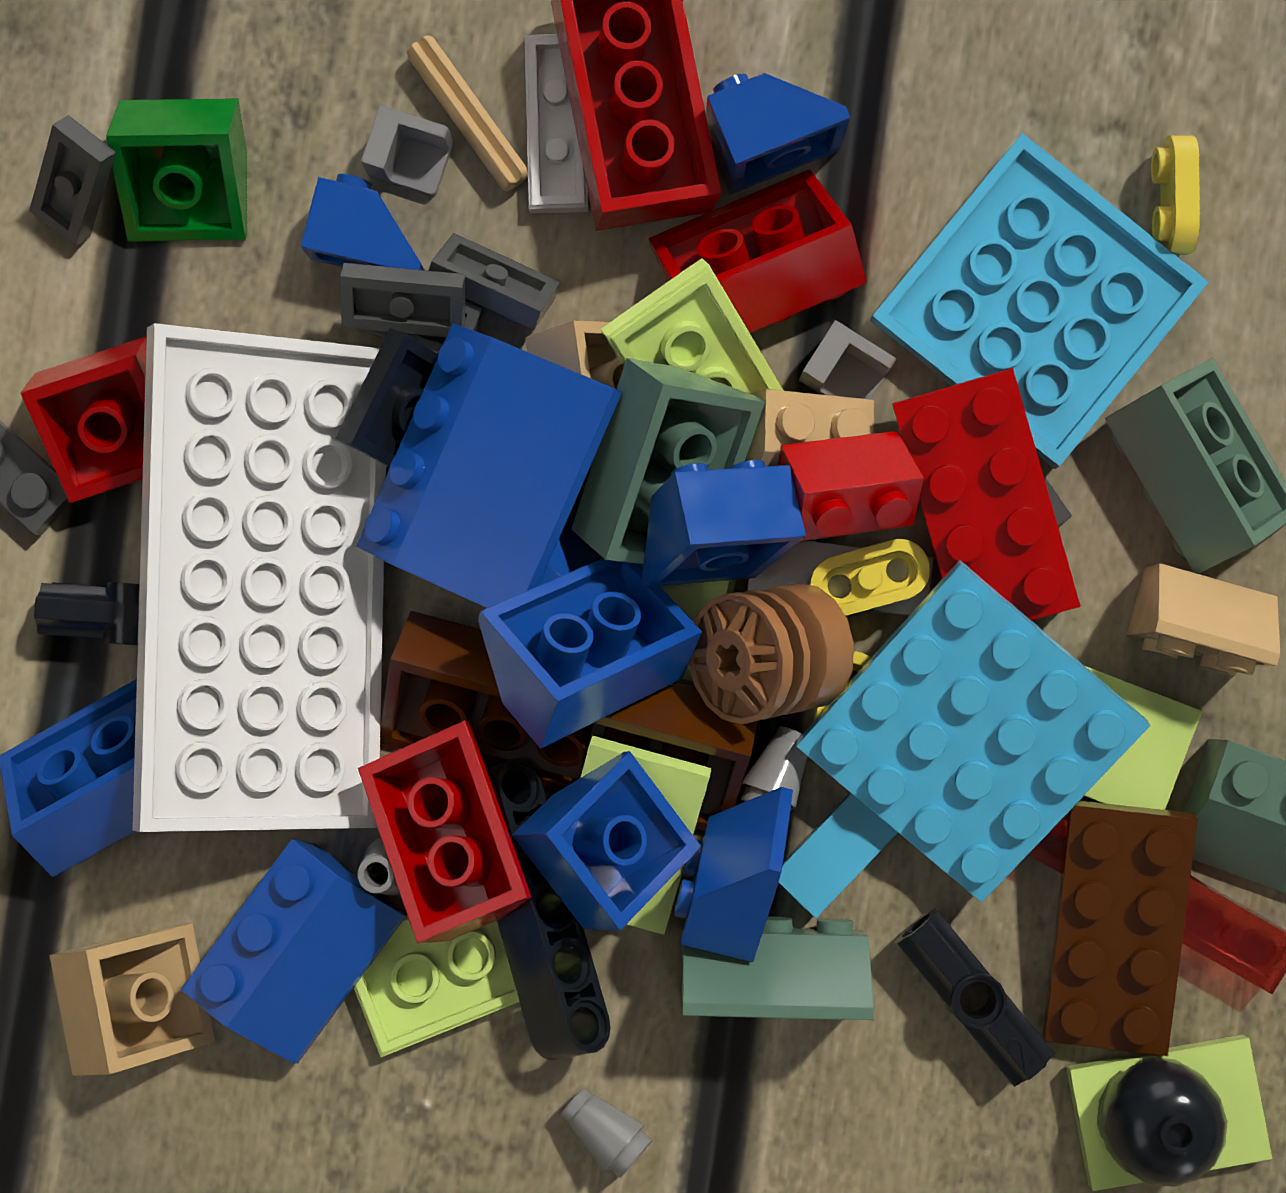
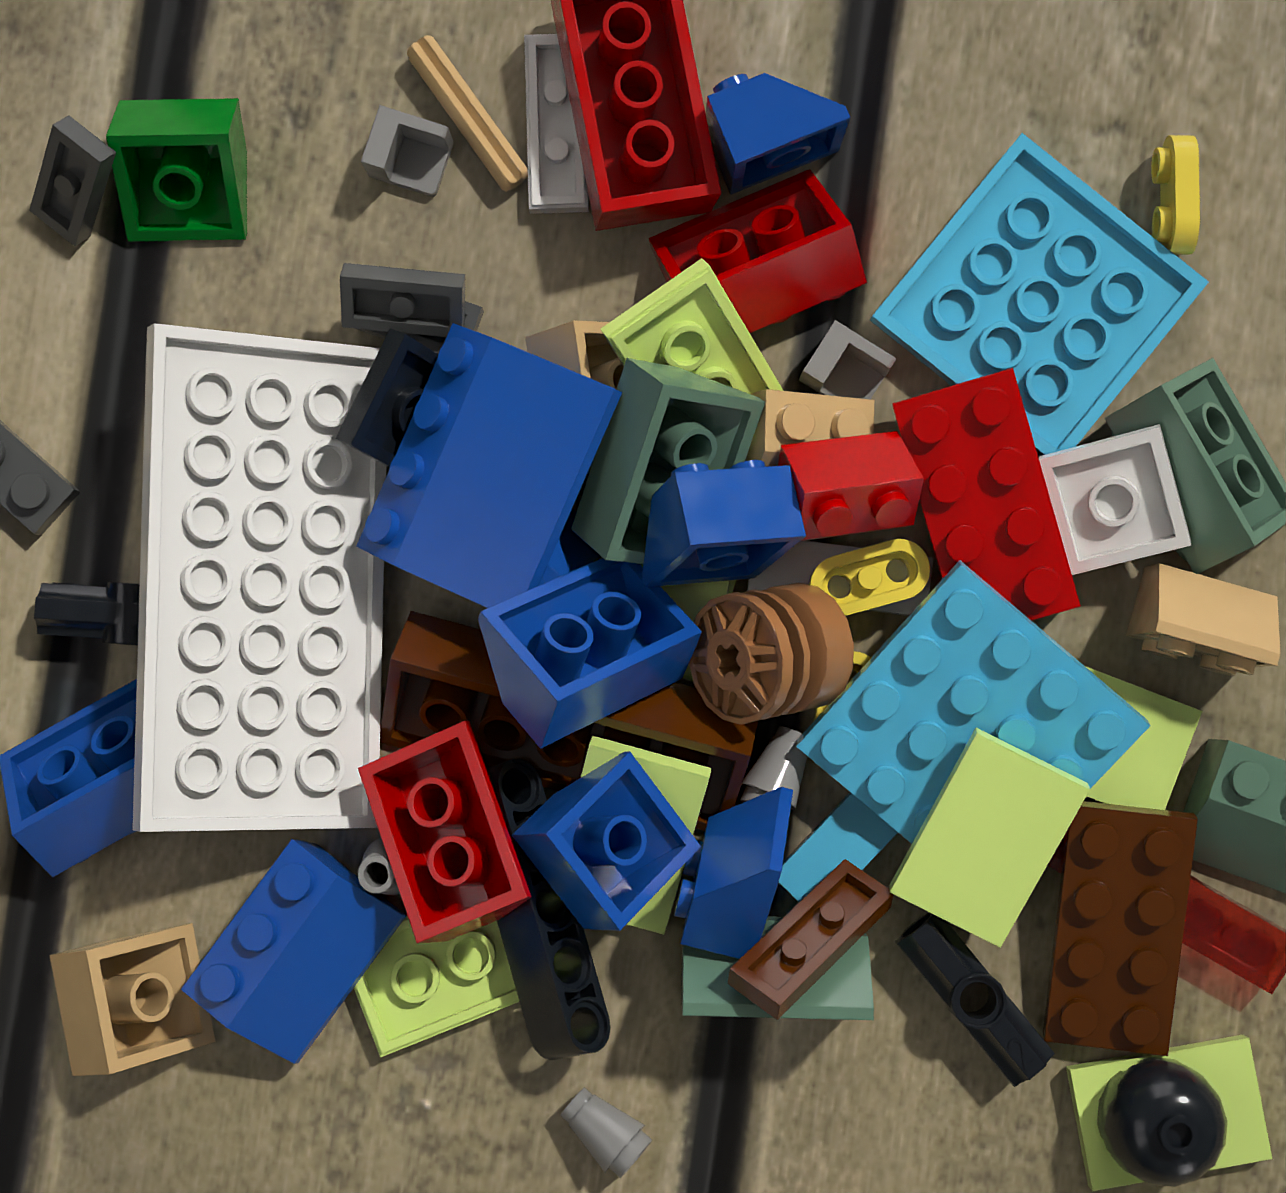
red slope [20,336,147,503] -> none
blue slope [301,174,424,270] -> none
dark grey plate [428,233,560,330] -> none
none -> reddish brown plate [728,859,894,1020]
none -> yellowish green tile [889,728,1090,948]
none -> white plate [1039,424,1191,575]

